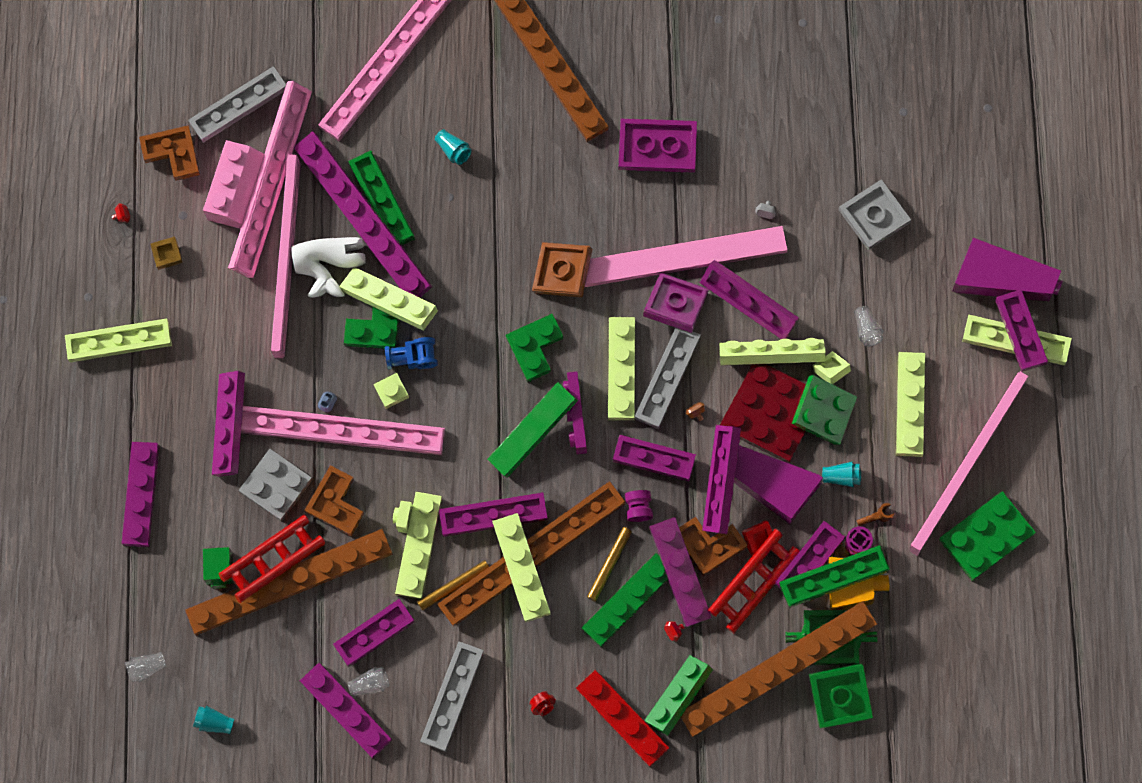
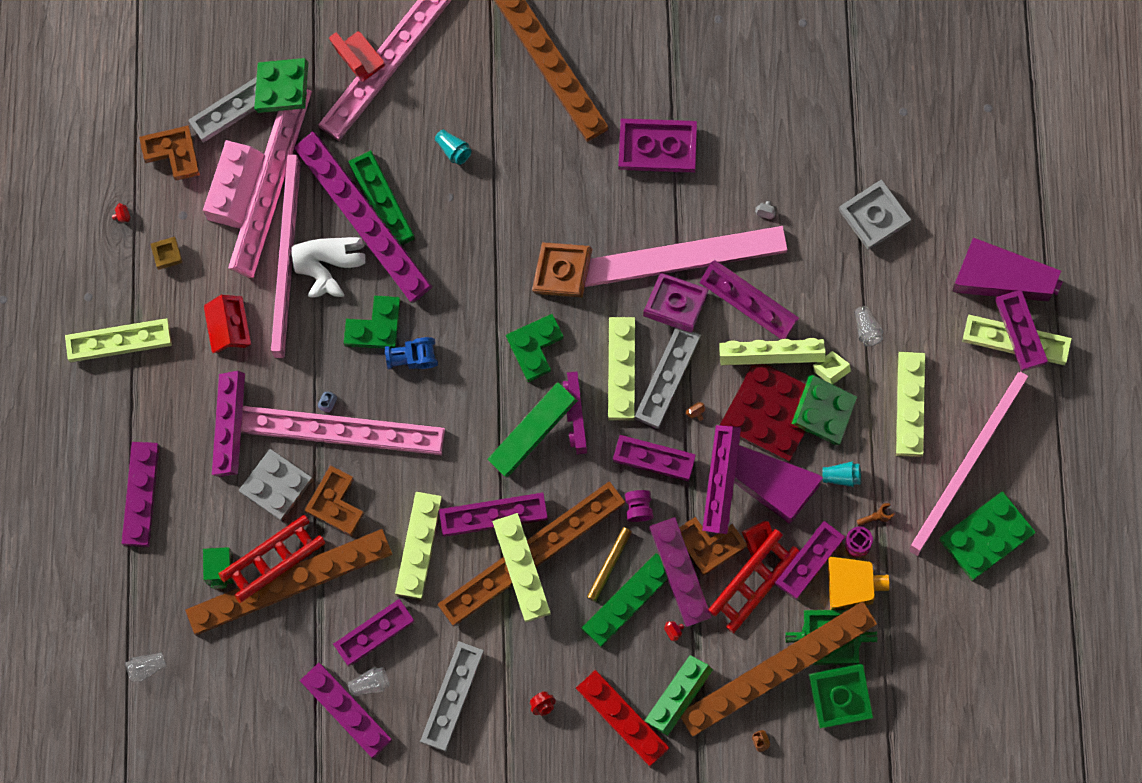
teal cone [193,705,235,734] -> none
yellowish green plate [339,267,438,331] -> none
yellowish green plate [374,373,409,409] -> none
yellowish green plate [393,501,413,533] -> none
pearl gold bar [417,560,489,611] -> none
green tile [779,545,890,608] -> none
none -> red panel [204,294,251,353]
none -> green plate [254,58,309,113]
none -> panel [329,31,386,83]
none -> dark orange rock [752,730,770,752]

